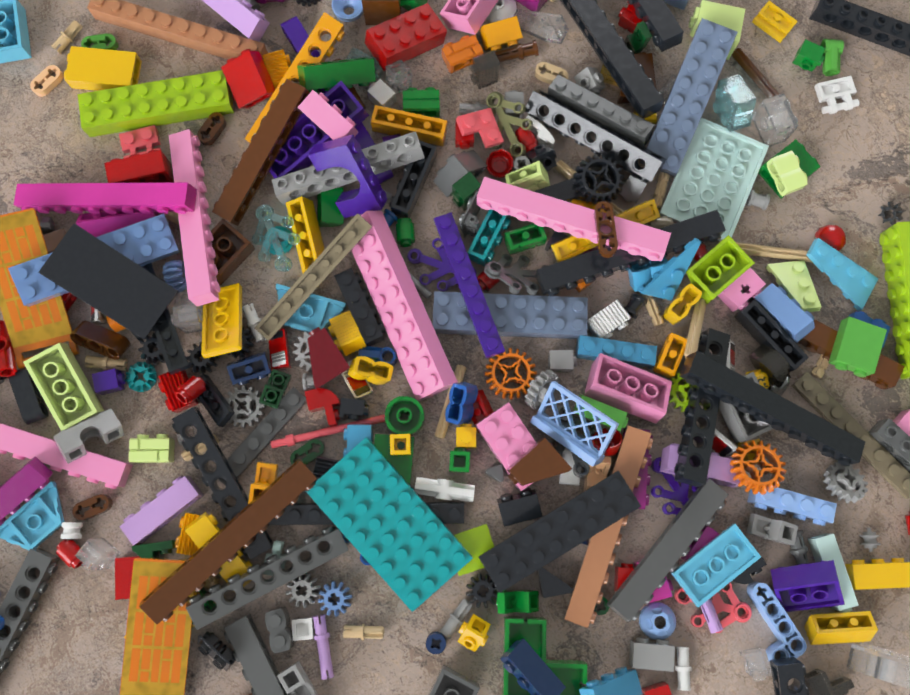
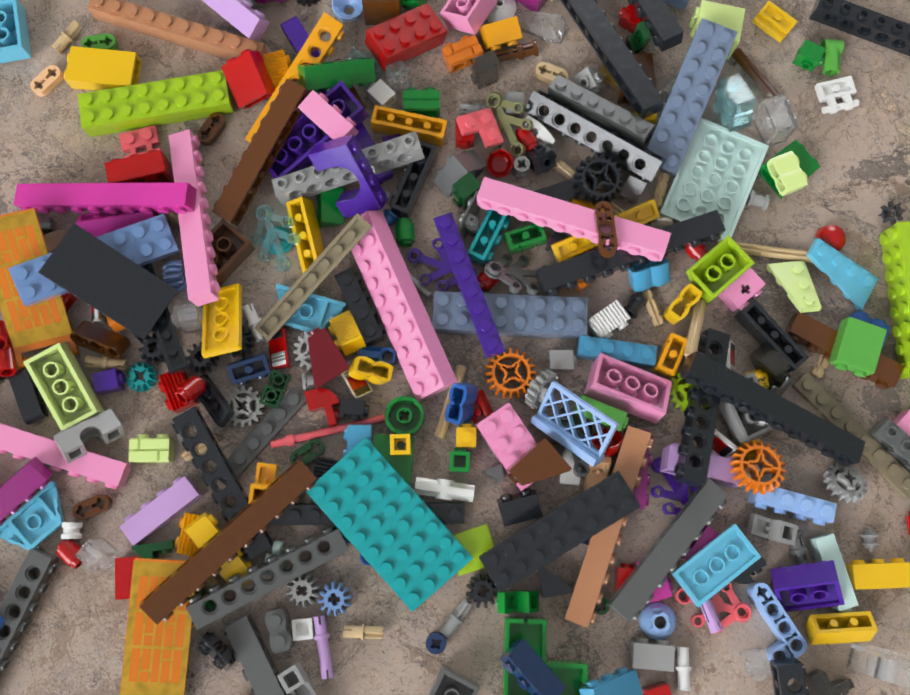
yellow brick [457,614,491,652] -> none
yellowish green brick [505,160,550,191] -> none
dark azure wing [639,238,701,301] -> none
medium blue brick [754,283,815,343] -> none

